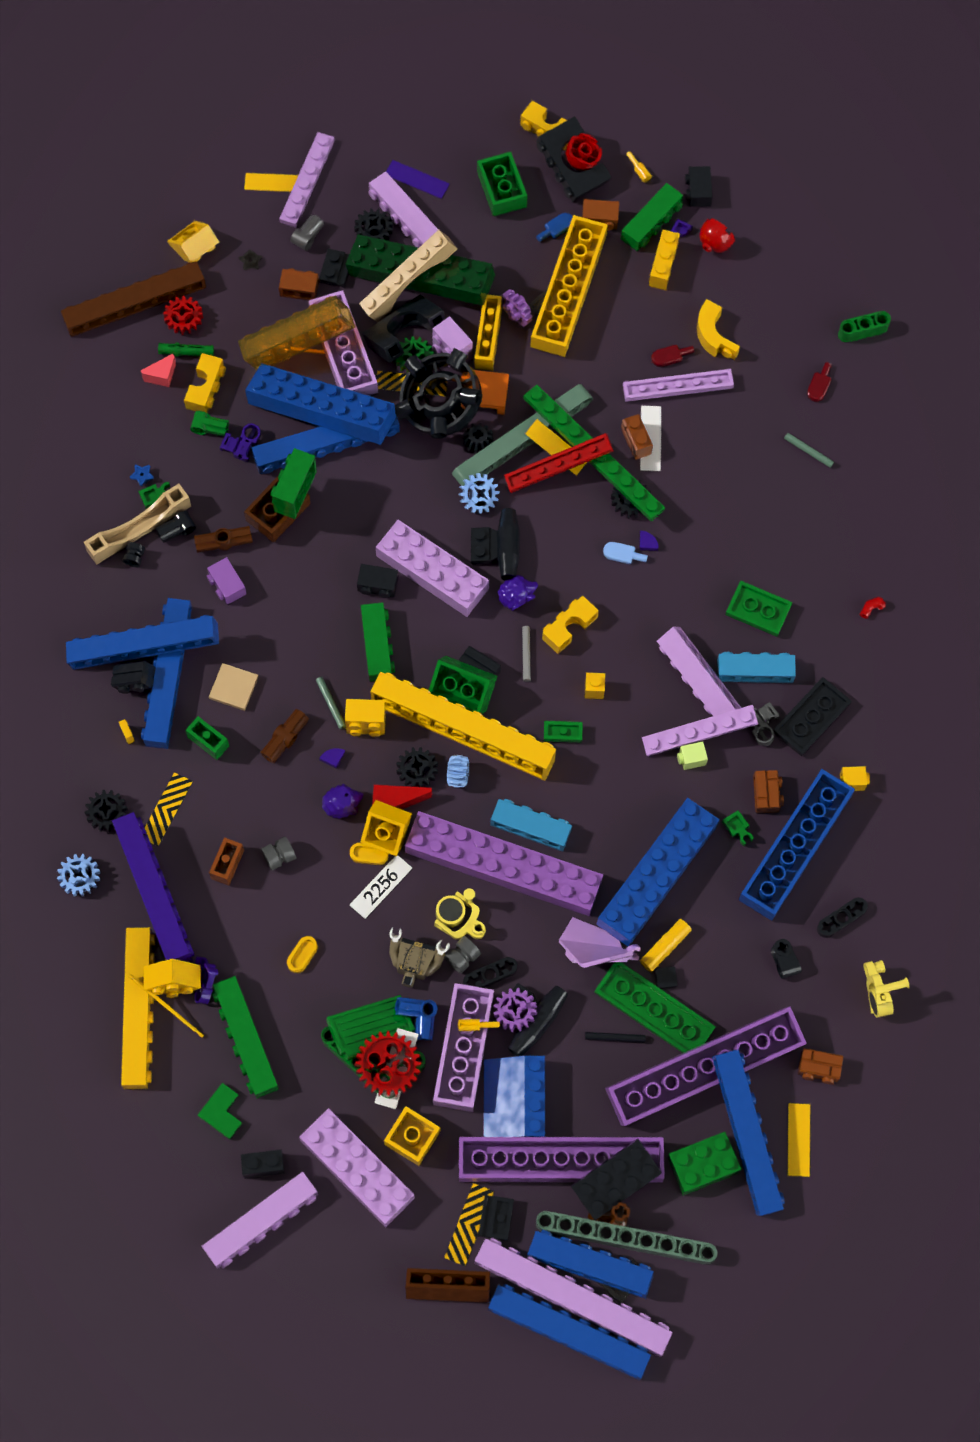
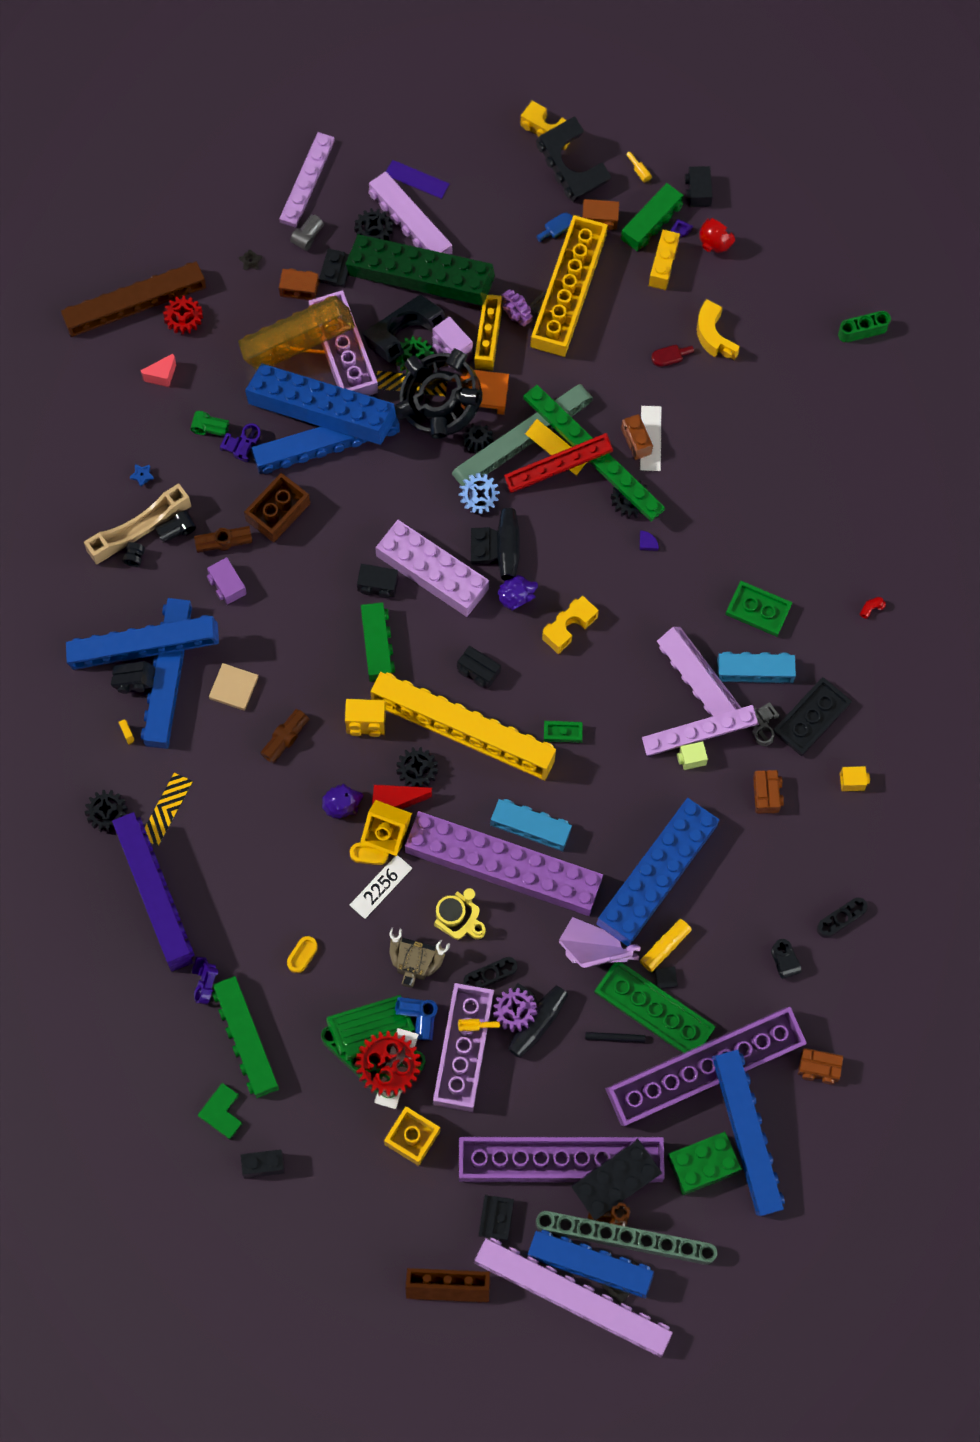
light blue gear [57,854,101,897] -> none
yellow brick [121,927,156,1089] -> none
yellow piece [128,974,204,1038] -> none
green plate [138,482,170,509] -> none
yellow brick [144,959,201,998] -> none
green pin [158,342,214,357] -> none
yellow slope [167,221,219,263] -> none
yellow arch [184,353,226,413] -> none
green brick [185,716,229,760] -> none
lavender brick [202,1172,318,1269] -> none
dark orange brick [209,837,244,886] -> none
yellow sticker [244,173,298,192] -> none
dark grey wheel [261,836,297,871] -> none
green brick [271,448,317,519] -> none
lavender brick [299,1108,415,1228] -> none
sand green bar [316,677,346,729] -> none
dark purple tile [319,748,345,769] -> none
tan arch [359,230,458,322] -> none
green brick [429,656,497,714] -> none
dark grey wheel [444,936,481,974] -> none
sticker [444,1183,494,1266] -> none
light blue gear [447,755,470,788] -> none
green brick [477,152,527,216] -> none
slope [484,1056,545,1137] -> none
blue brick [488,1284,651,1380] -> none
light grey bar [522,626,531,682] -> none
red cylinder [565,133,602,171] -> none
yellow brick [585,673,605,699] -> none
light blue piece [603,542,648,564] -> none
lavender plate [622,369,734,402] -> none
green plate [722,810,753,846] -> none
blue brick [739,769,855,921] -> none
sand green bar [784,433,834,468] -> none
yellow sticker [788,1103,810,1177] -> none
dark red piece [807,362,832,402] -> none
light yellow piece [864,960,910,1018] -> none

